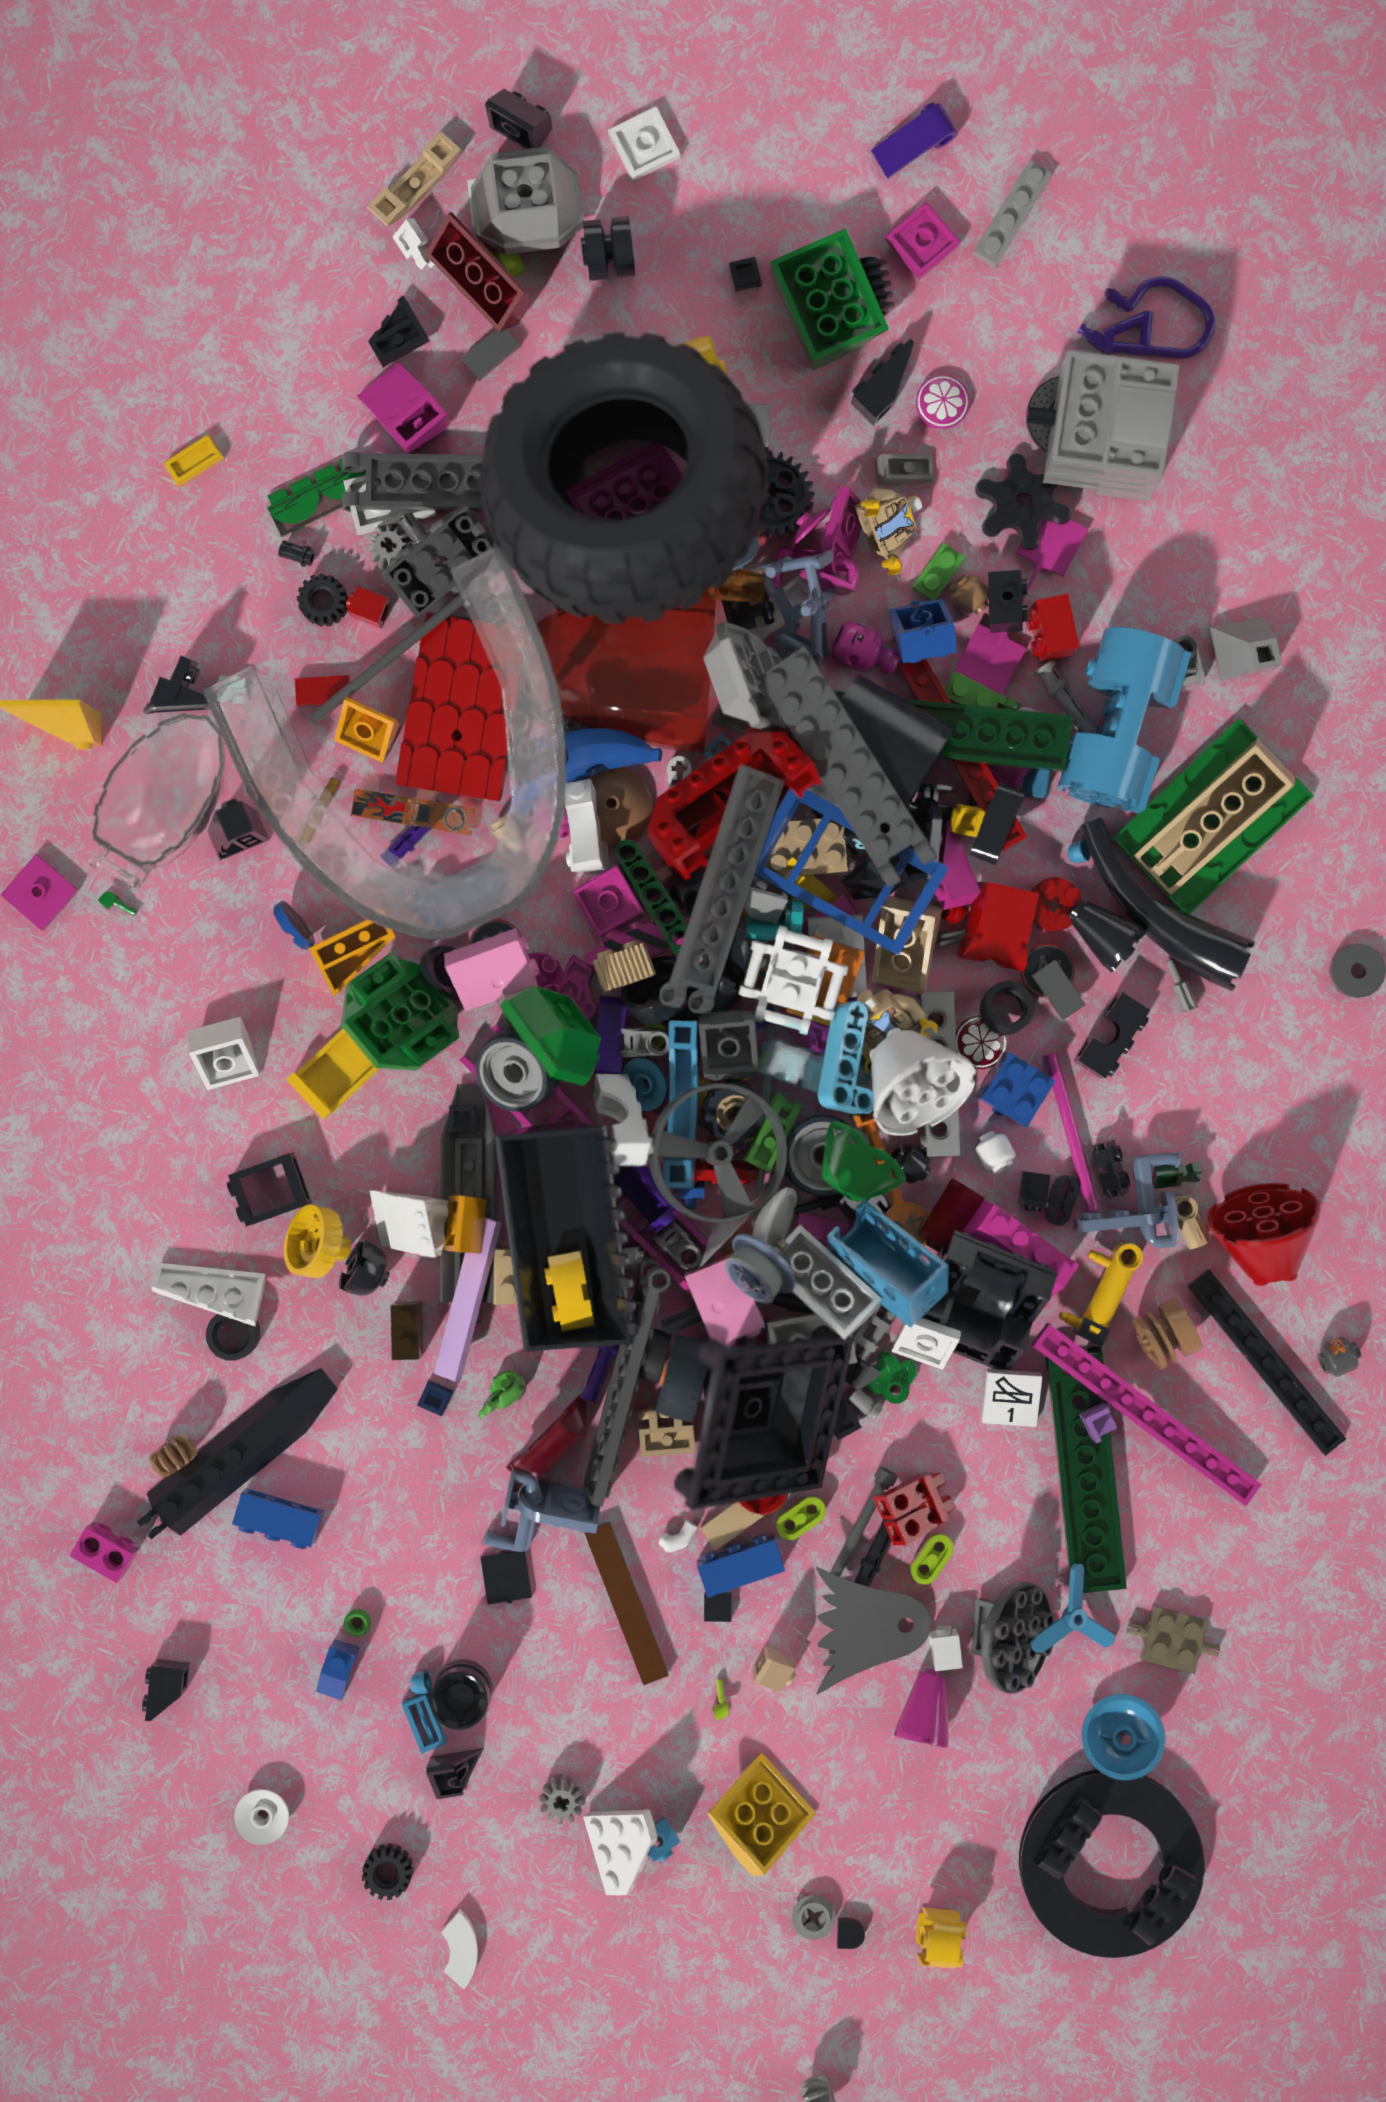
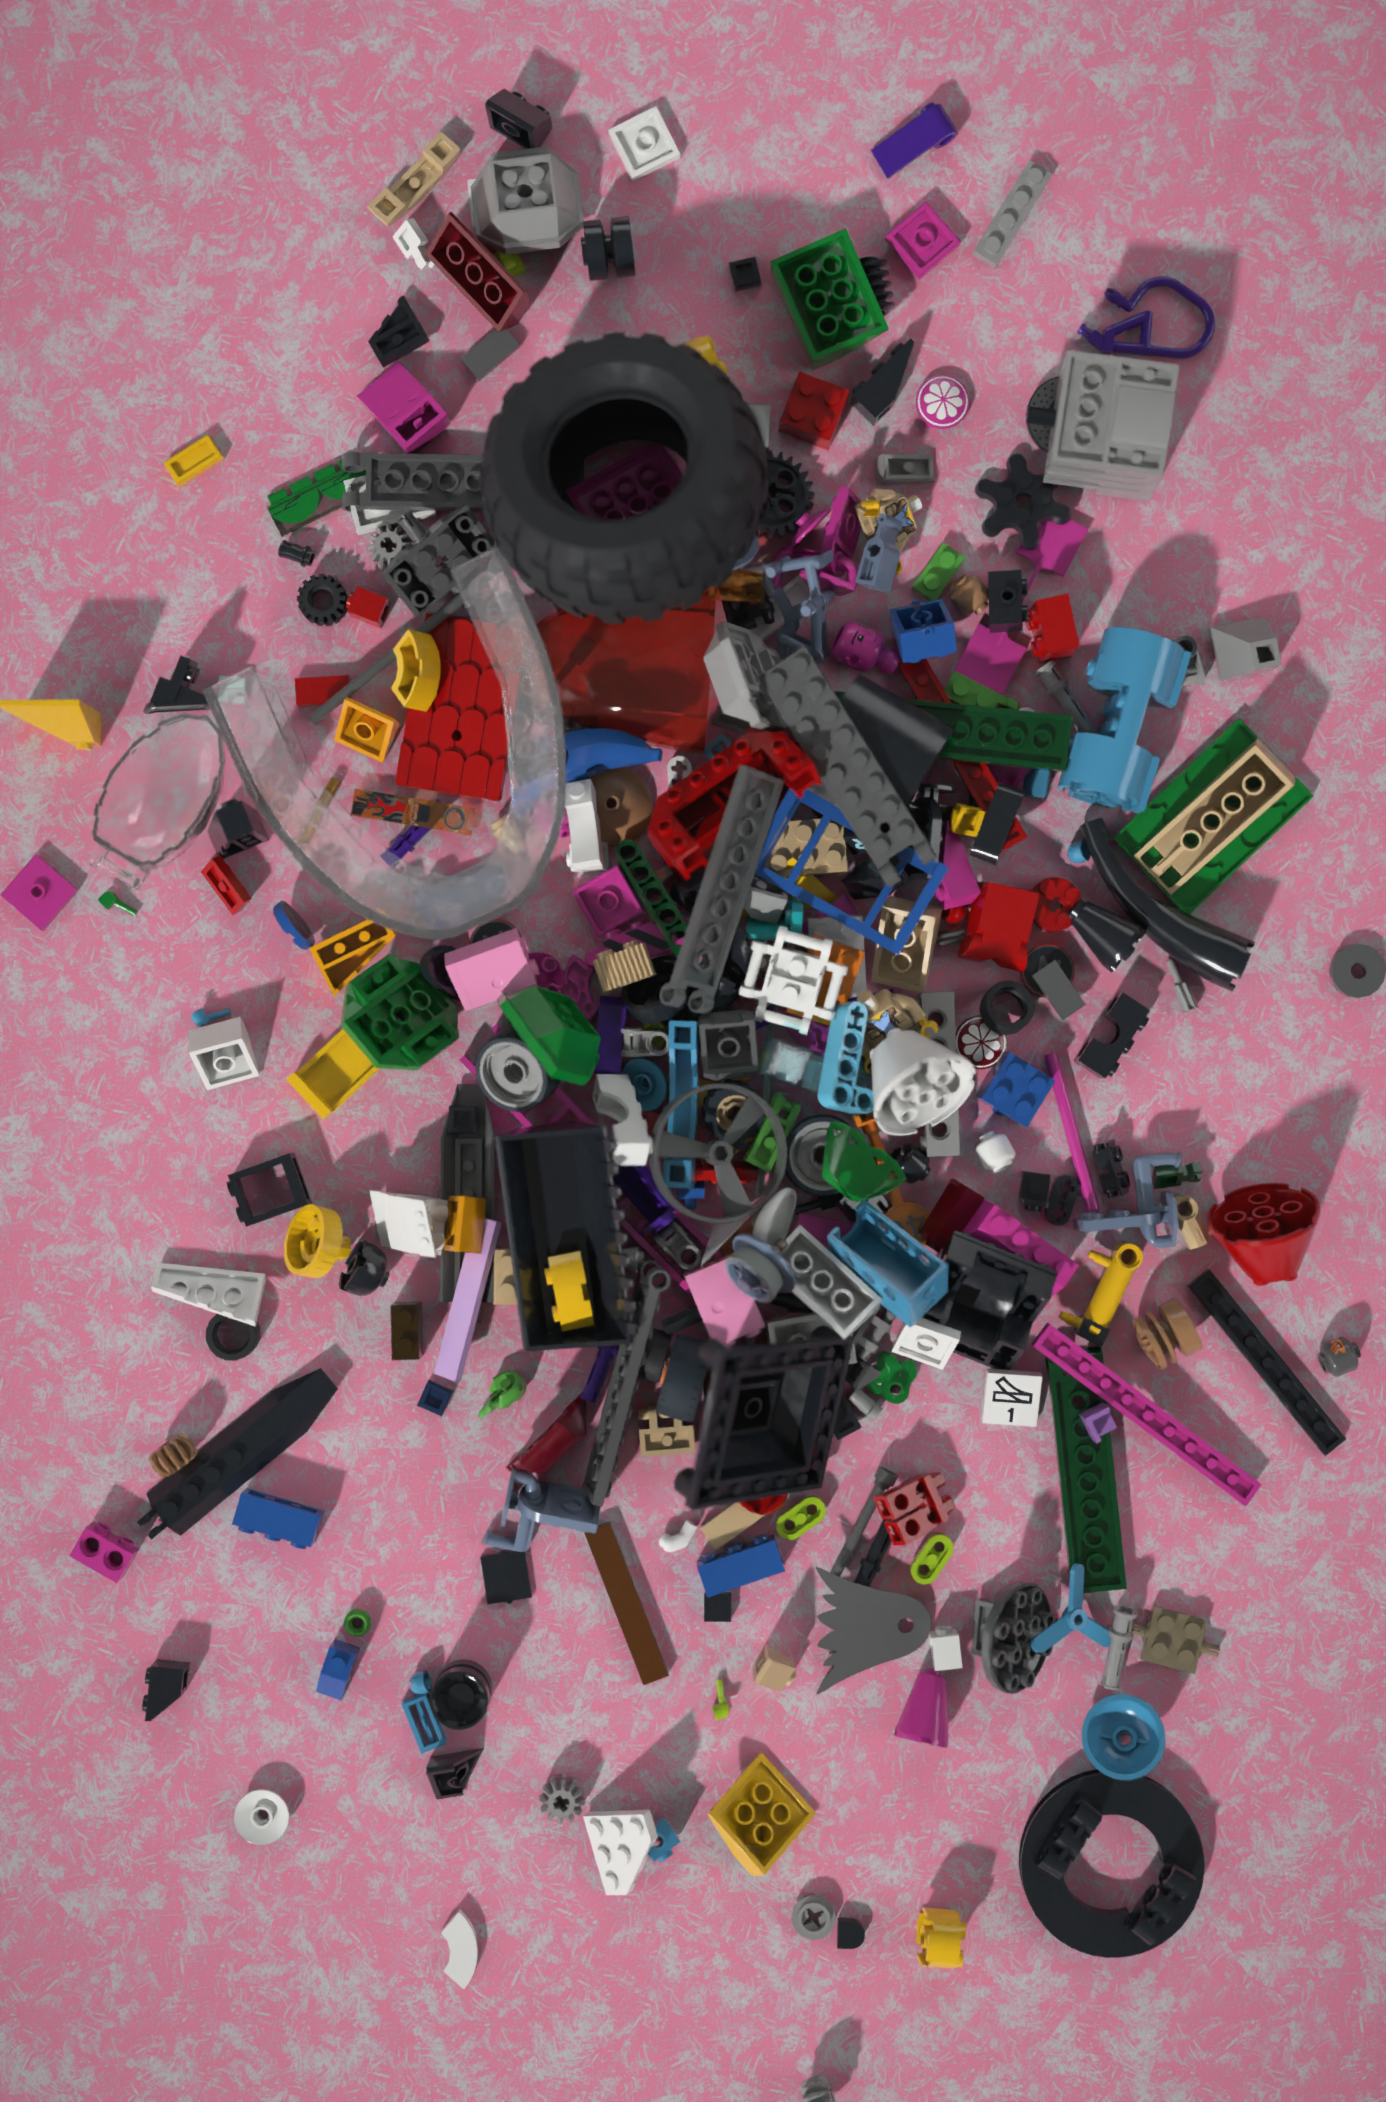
black tyre [362,1843,414,1900] -> none
none -> dark azure hand [191,1008,231,1027]
none -> red plate [201,855,252,915]
none -> yellow brick [391,629,440,712]
none -> red brick [778,371,850,450]
none -> sand blue piece [855,513,902,593]
none -> light grey pin [1101,1605,1138,1690]

